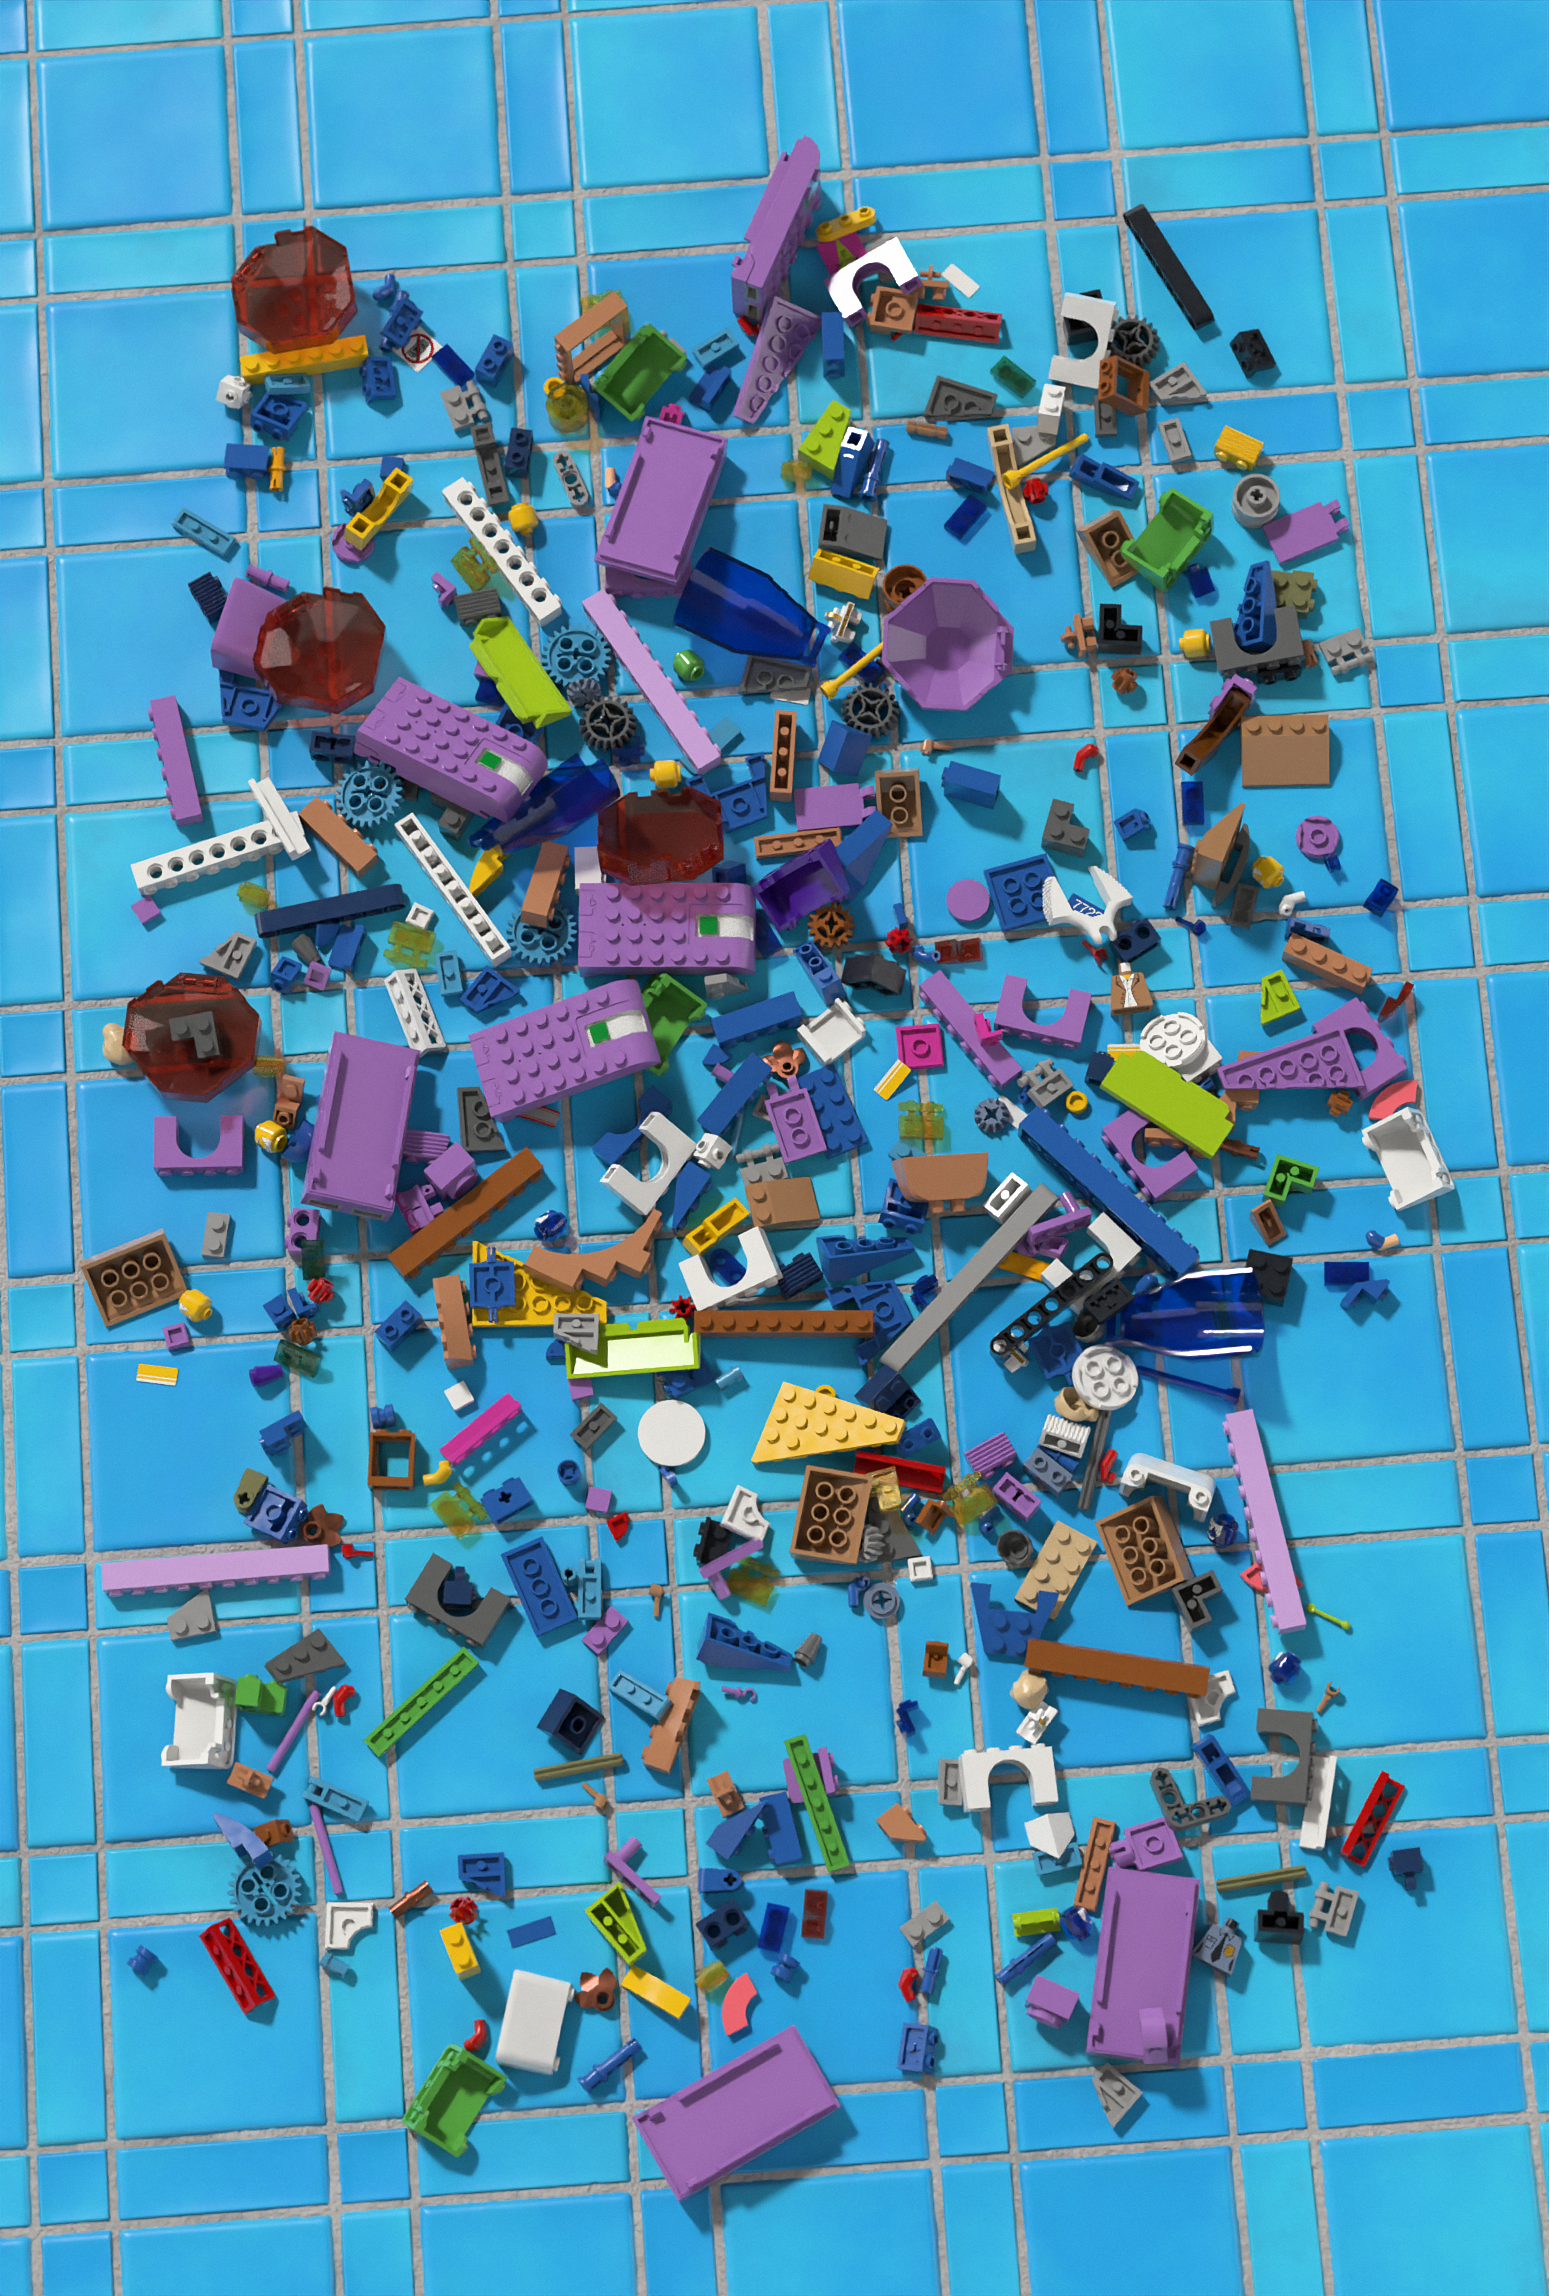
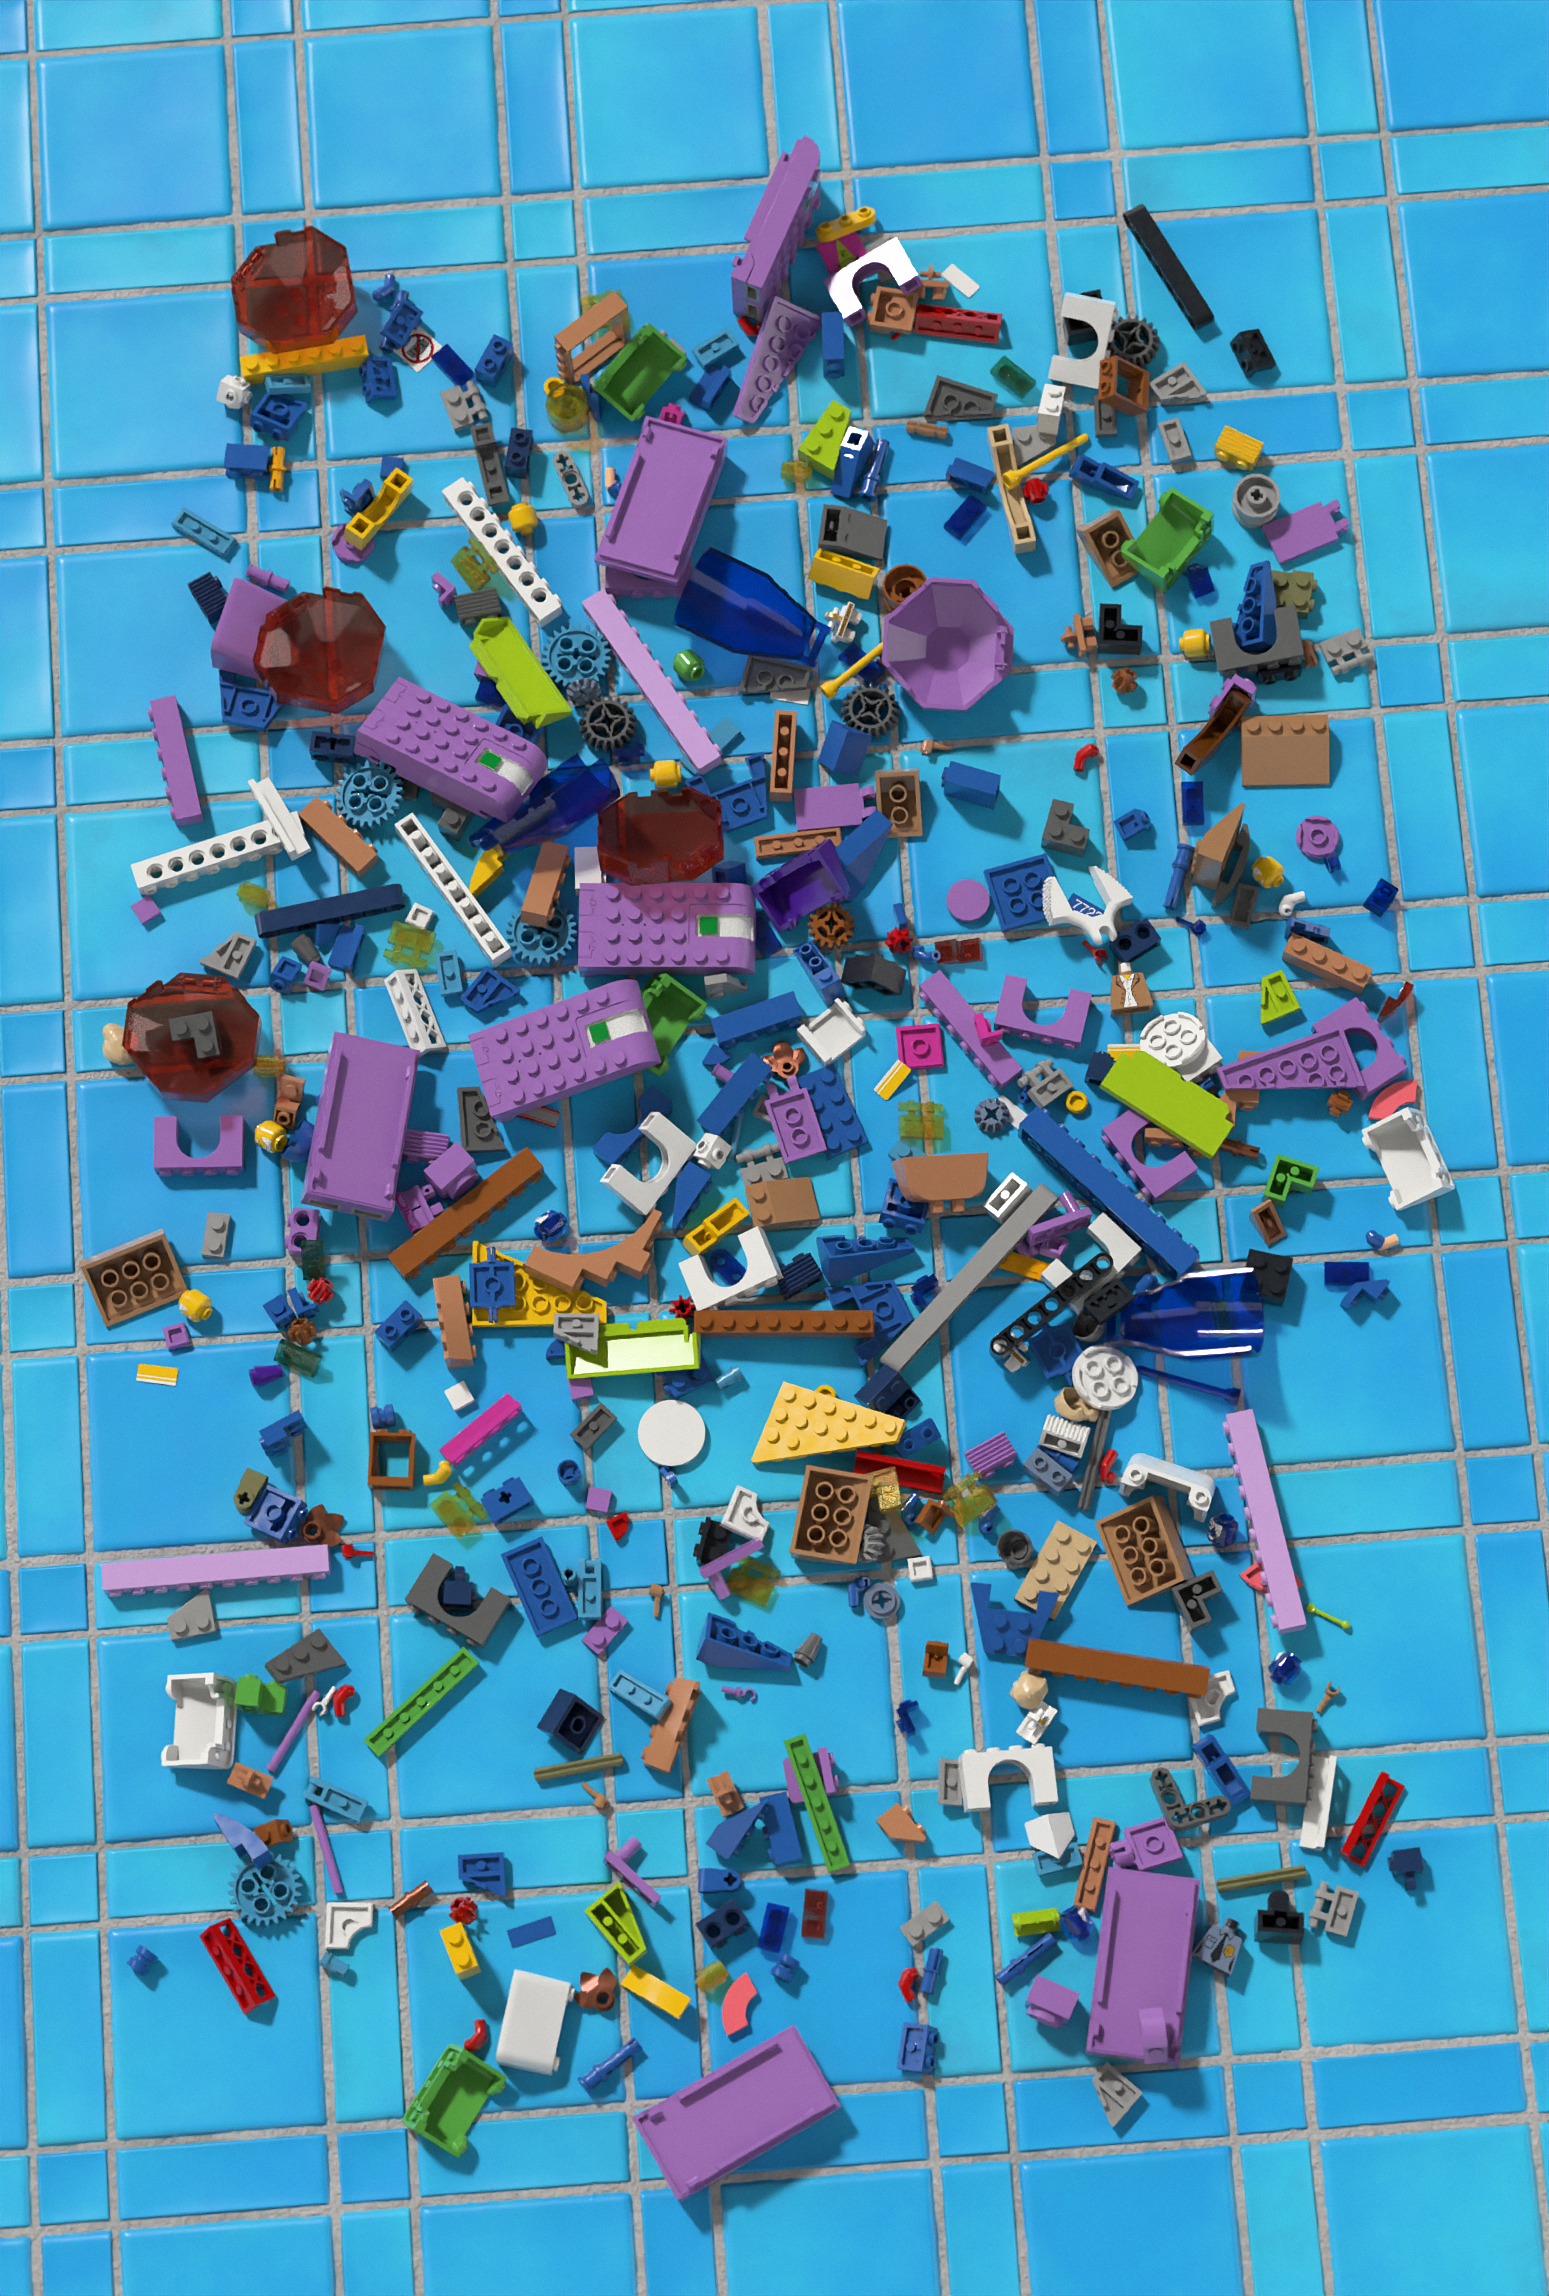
medium lavender brick [992,1472,1042,1523] -> none

